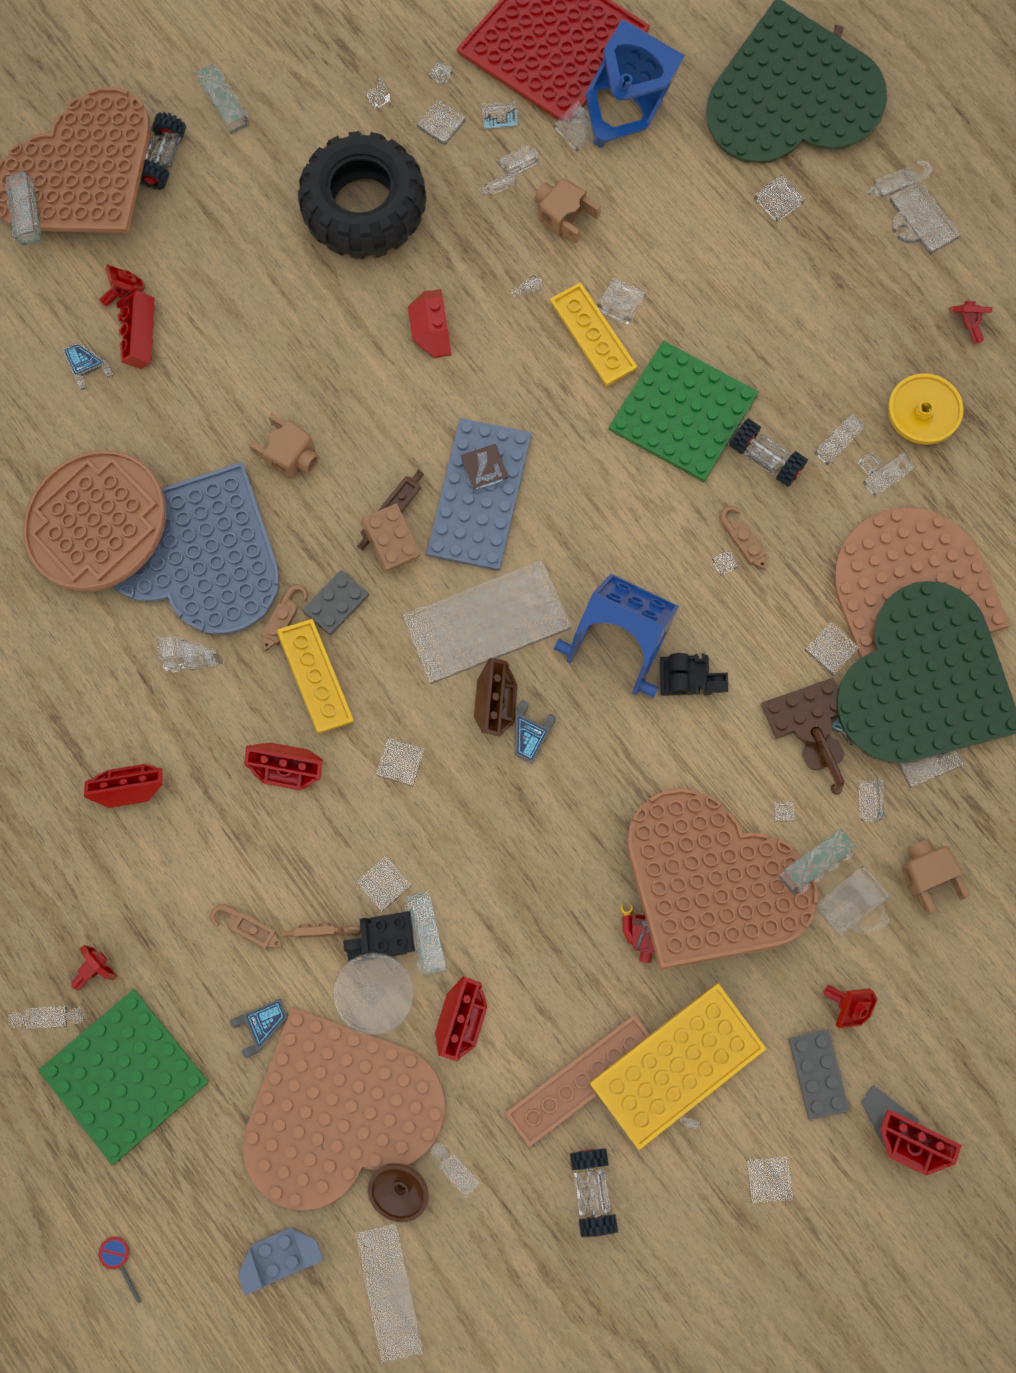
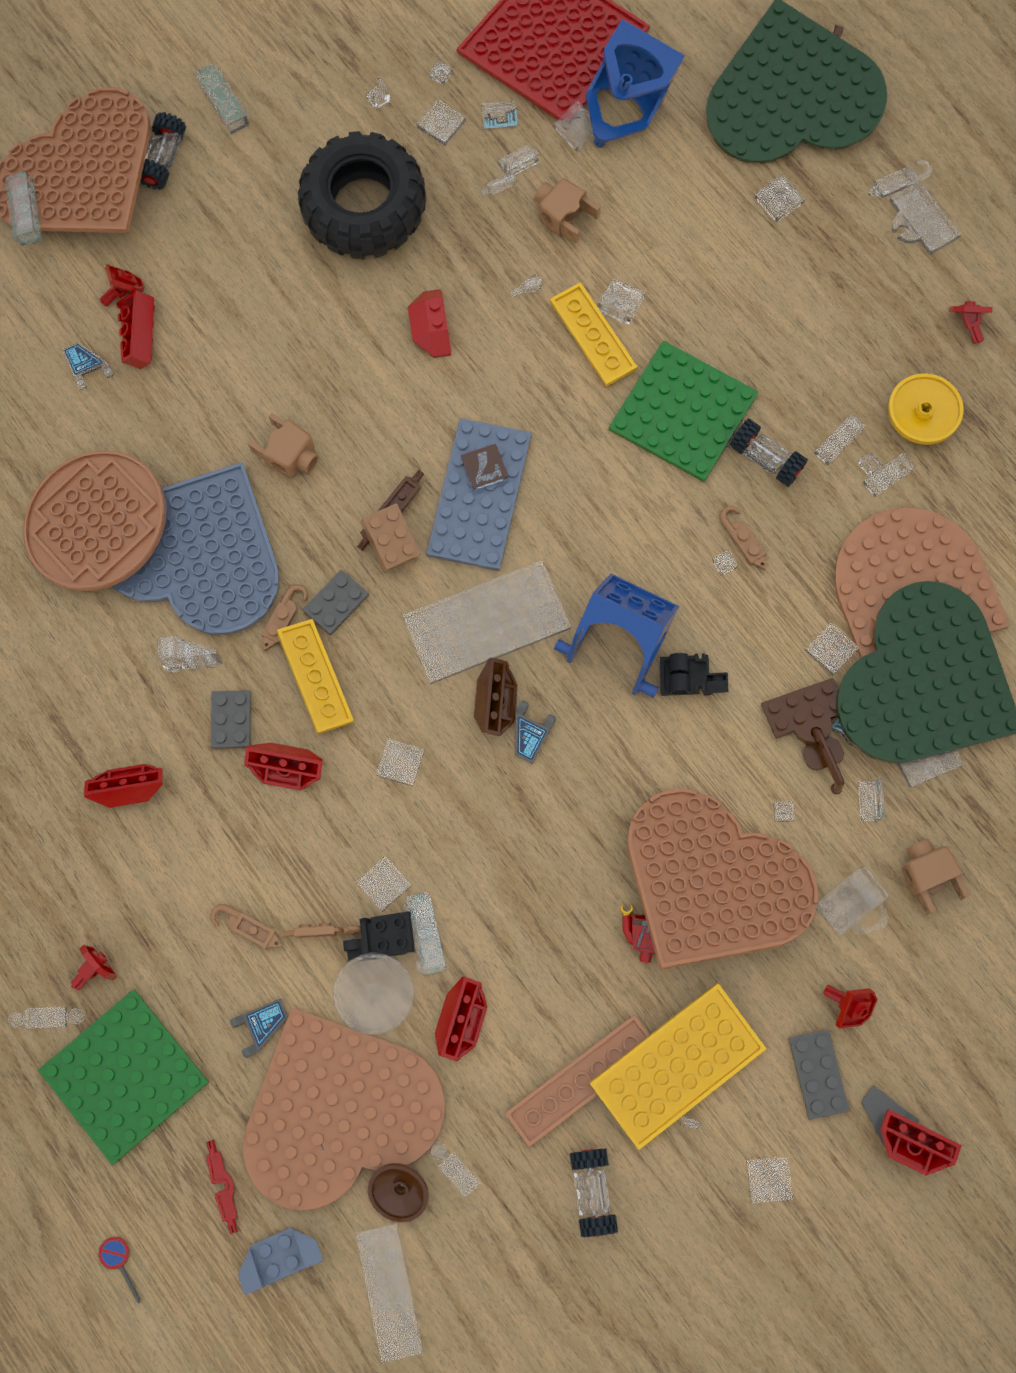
clear brick [778,828,857,896] -> none
none -> red piece [206,1140,238,1234]
none -> dark grey plate [211,690,251,749]

